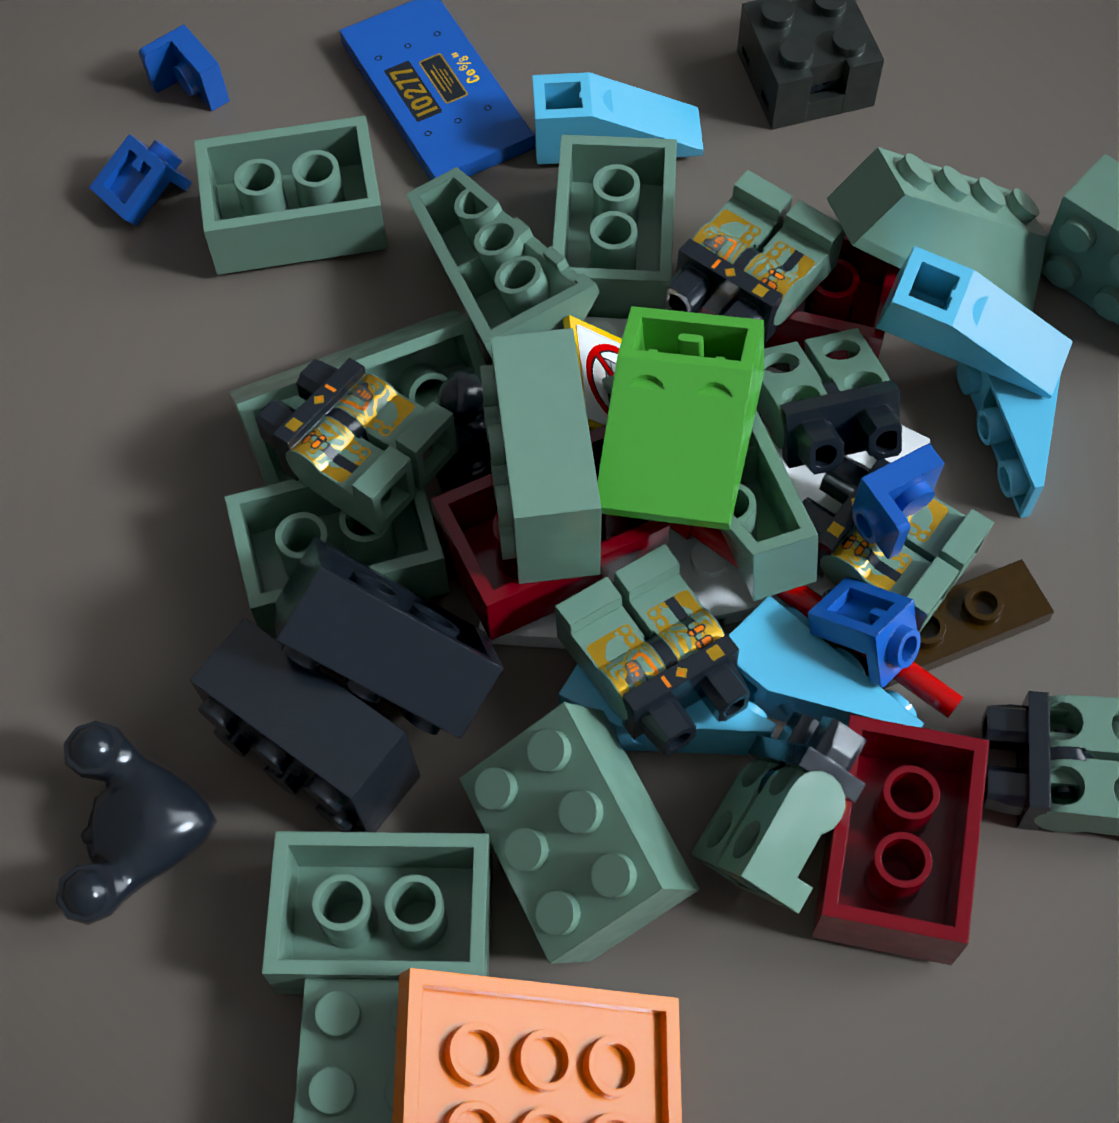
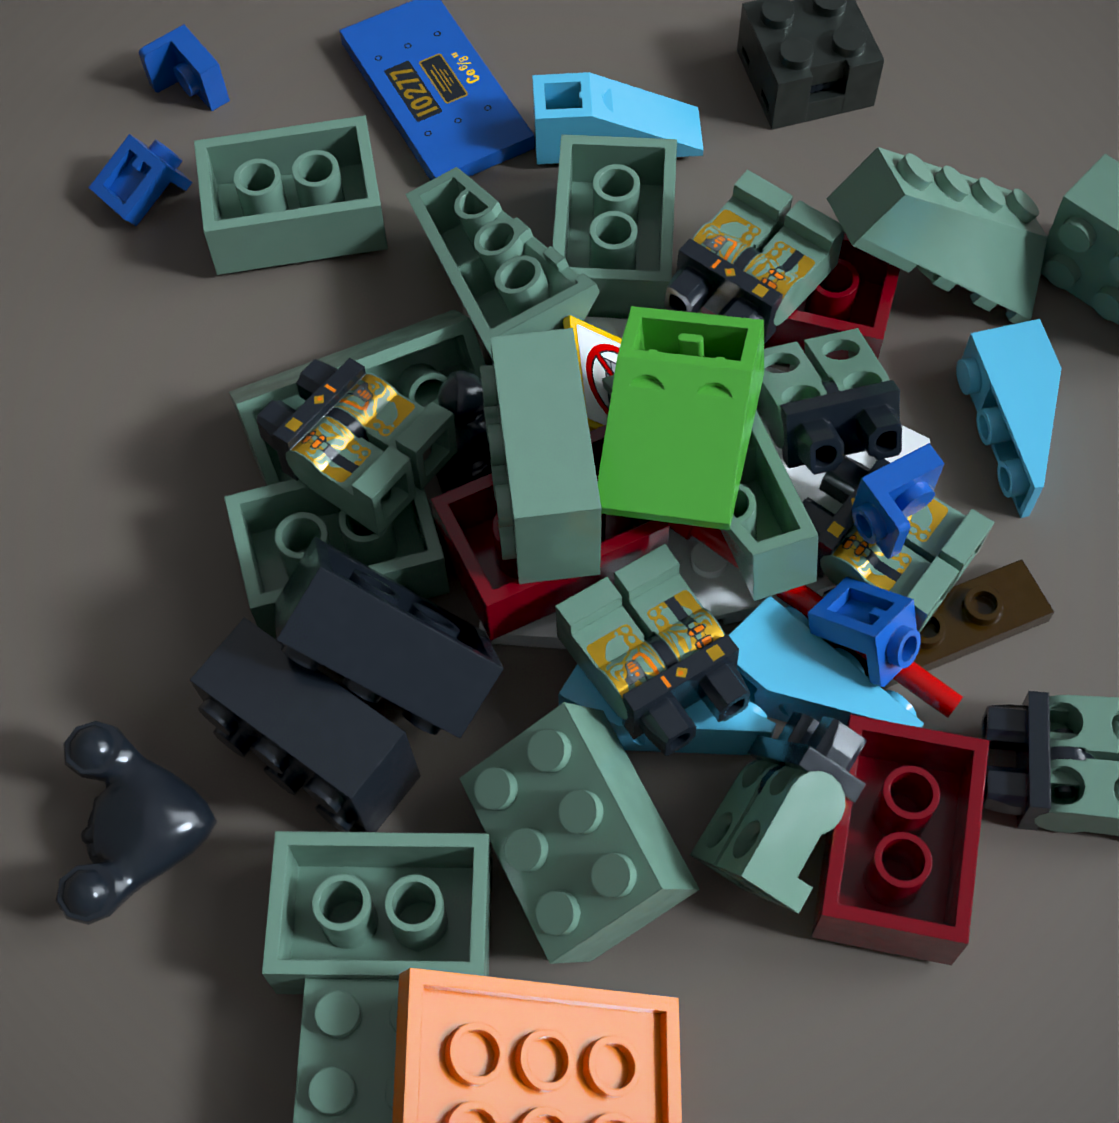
medium azure slope [875,246,1073,399] -> none

